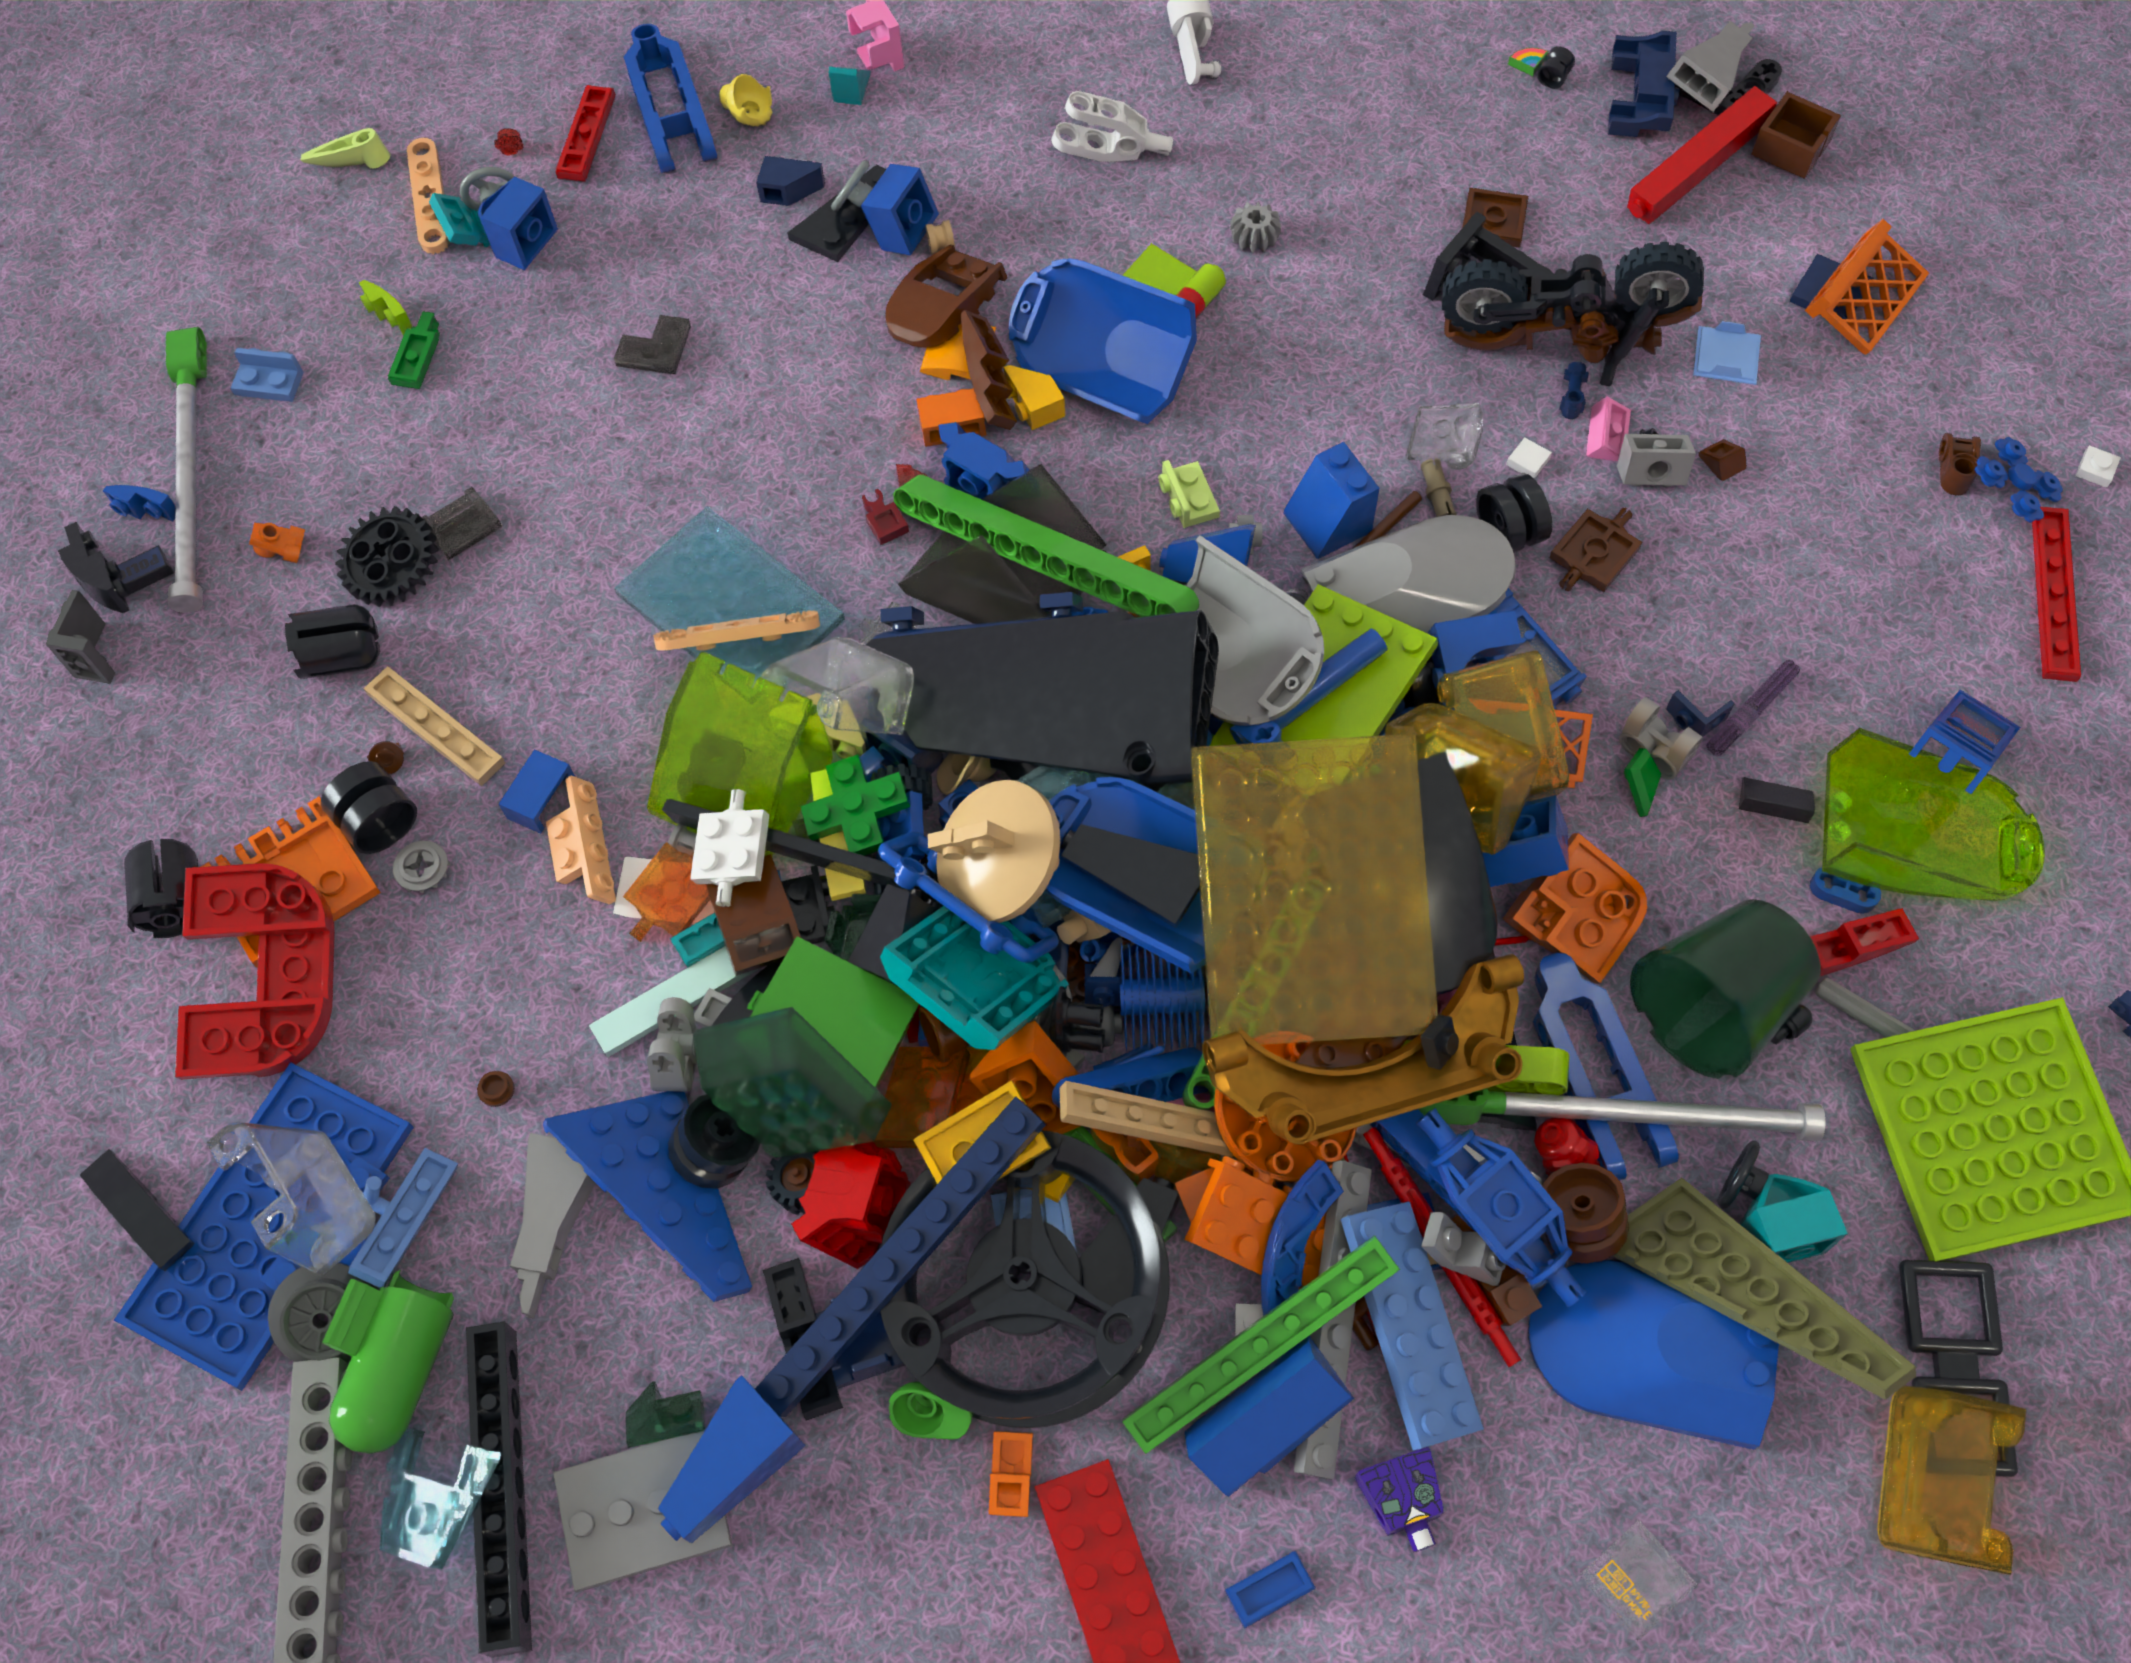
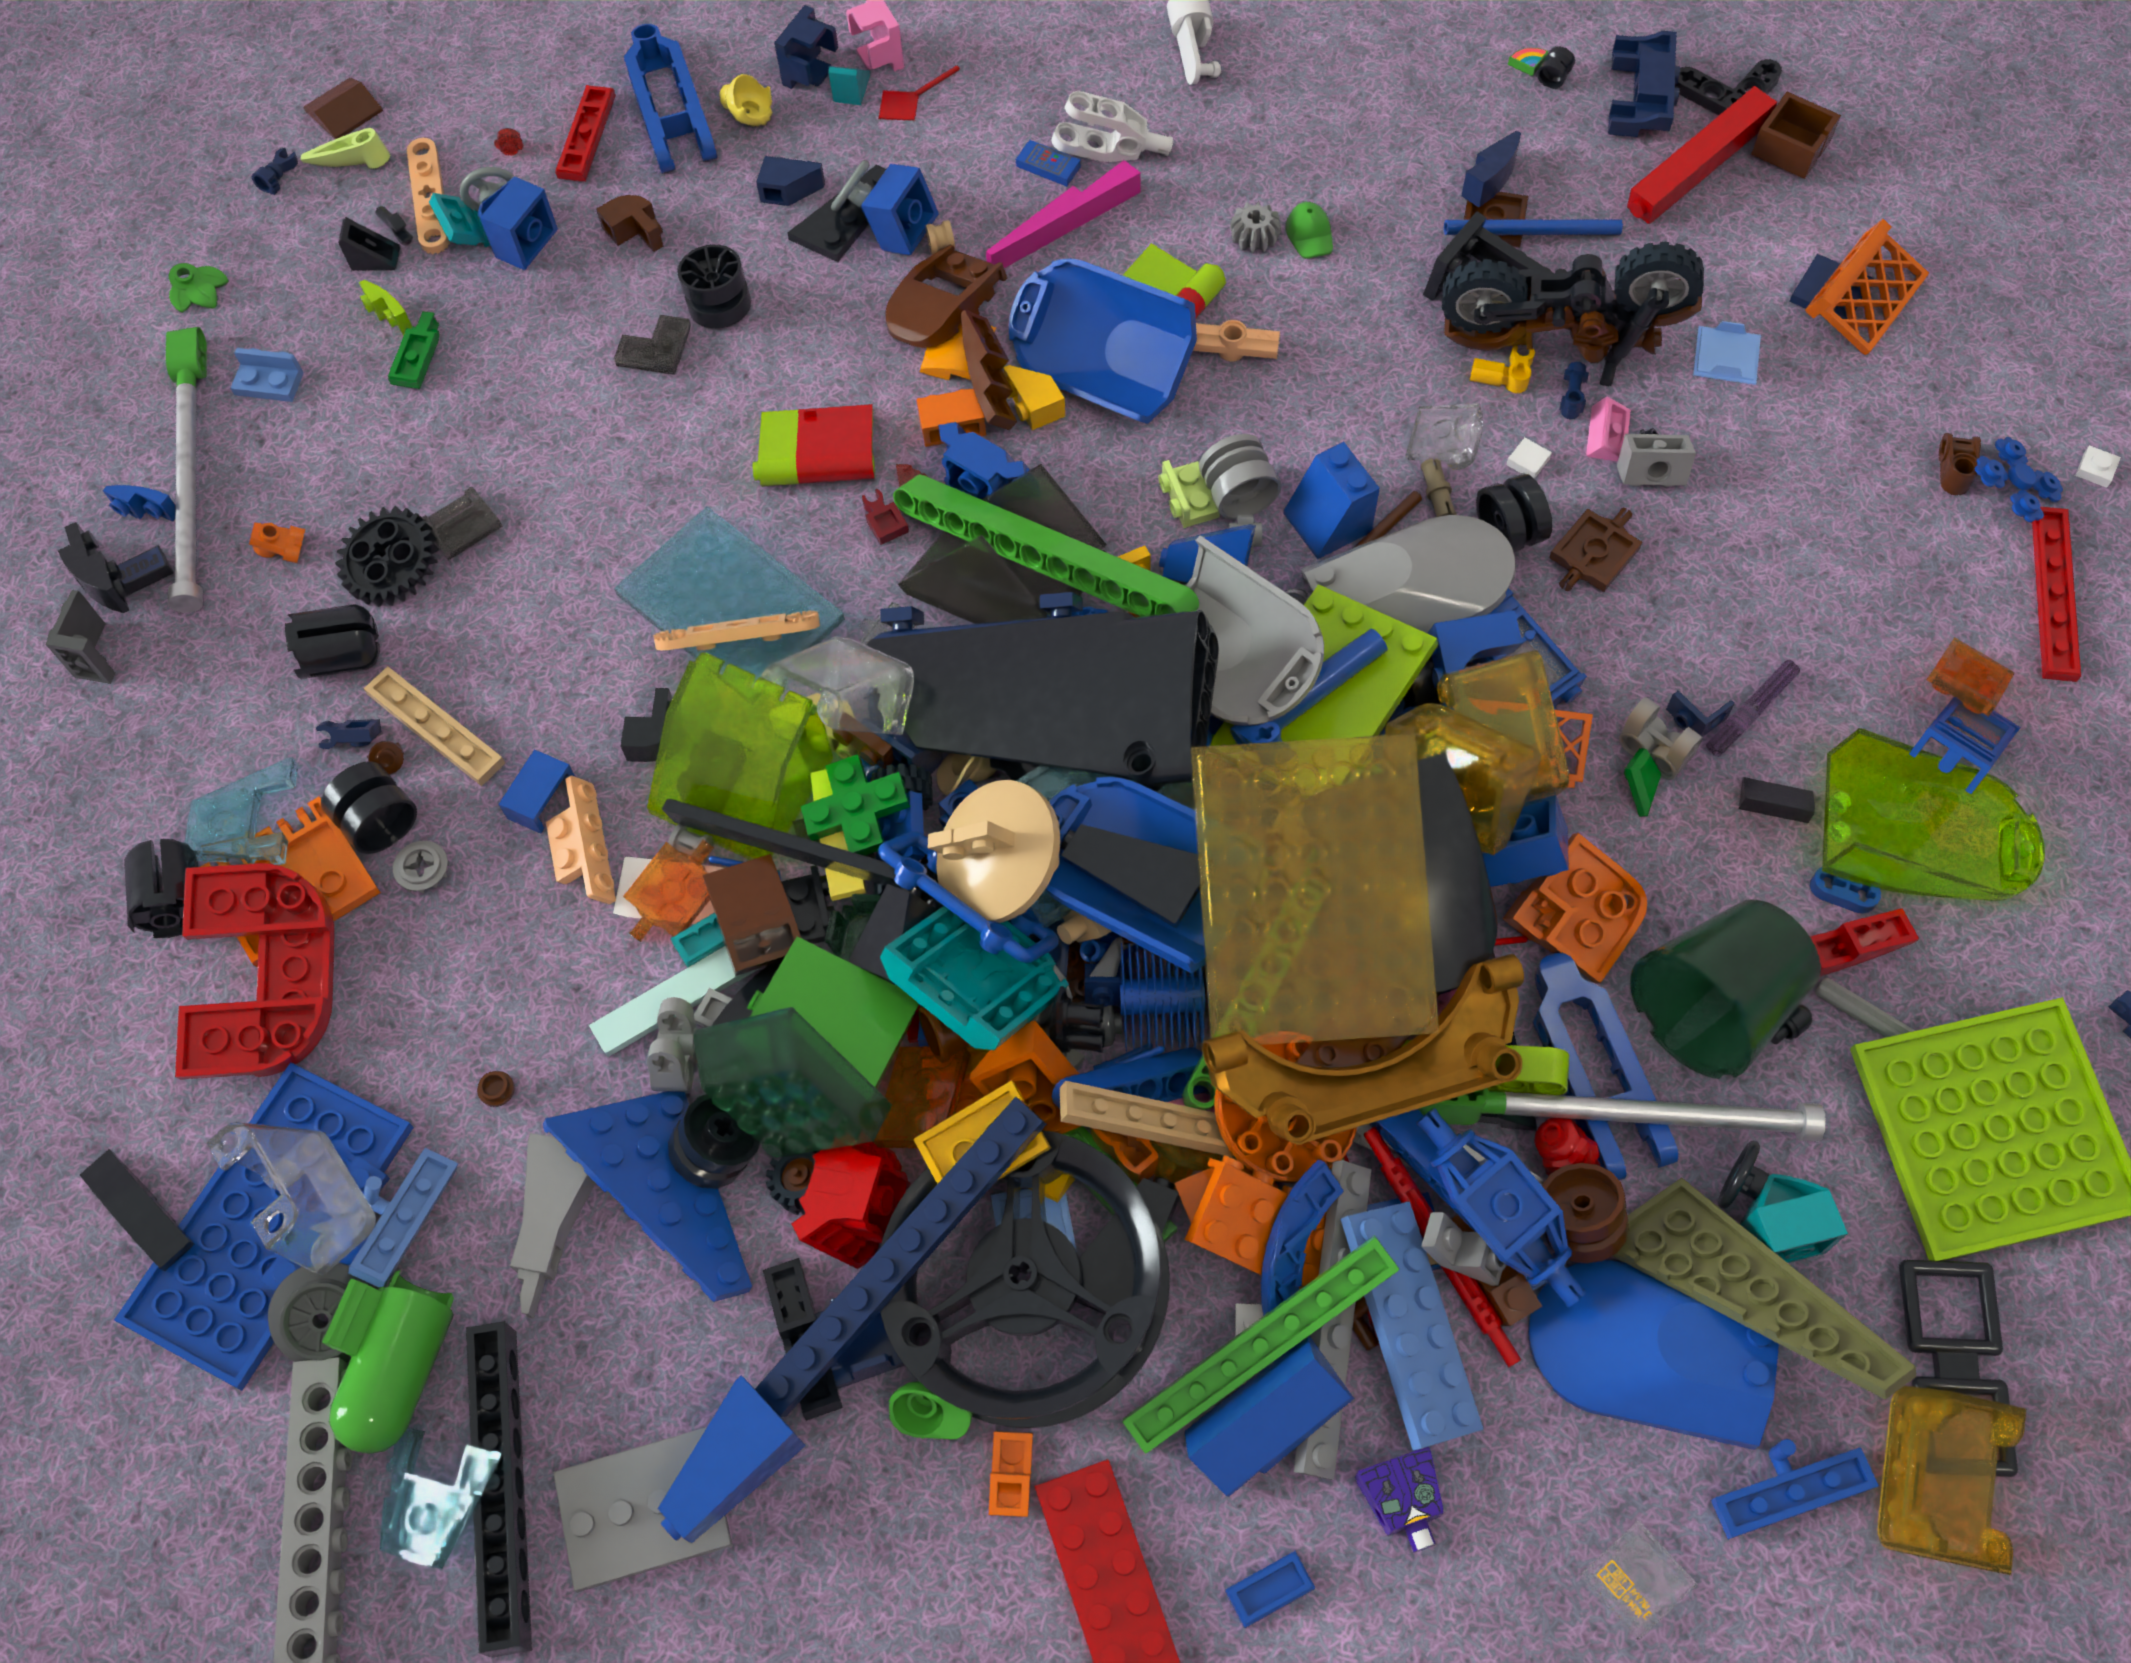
clear green slope [626,1381,705,1448] -> none
white plate [690,789,770,907] -> none
black plate [1420,1014,1459,1069] -> none
light grey piece [1666,21,1755,112] -> none
reddish brown slope [1698,439,1747,481] -> none
none -> bright green plate [168,263,228,313]
none -> clear light blue wing [184,757,298,865]
none -> dark blue piece [251,148,298,195]
none -> reddish brown slope [303,77,383,139]
none -> dark blue plate [316,719,381,749]
none -> black slope [338,217,400,271]
none -> black bar [376,206,413,244]
none -> reddish brown brick [596,195,663,252]
none -> black brick [620,688,684,762]
none -> black wheel [677,244,751,328]
none -> red door [753,404,875,487]
none -> dark blue panel [774,5,839,89]
none -> reddish brown plate [830,708,894,770]
none -> red piece [879,65,960,121]
none -> dark pink slope [986,160,1141,268]
none -> blue tile [1016,140,1081,187]
none -> light nougat piece [1193,320,1280,361]
none -> light grey wheel [1199,433,1281,520]
none -> bright green cap [1285,202,1333,259]
none -> blue piece [1443,219,1623,235]
none -> dark blue slope [1461,131,1521,207]
none -> yellow bar [1469,346,1535,393]
none -> blue plate [1711,1439,1879,1540]
none -> clear orange plate [1926,637,2015,717]

